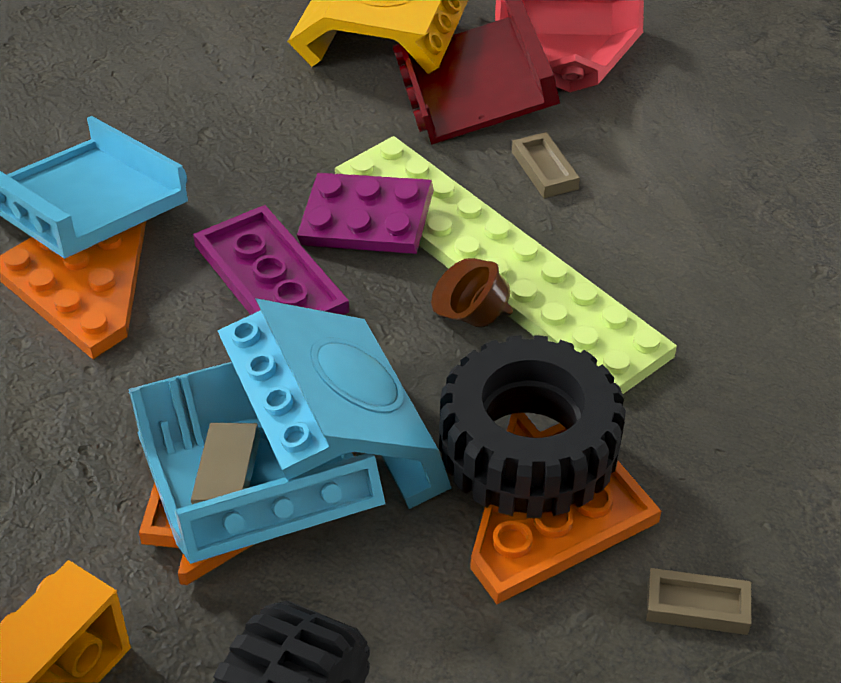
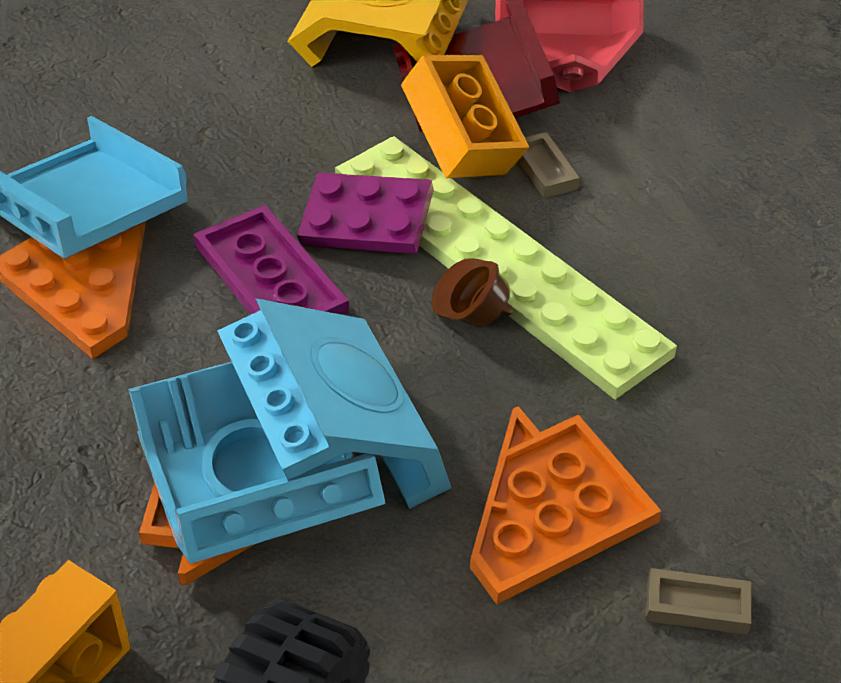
dark tan tile [191,423,261,504] -> none
black tyre [439,335,626,518] -> none
none -> light orange brick [401,55,529,179]

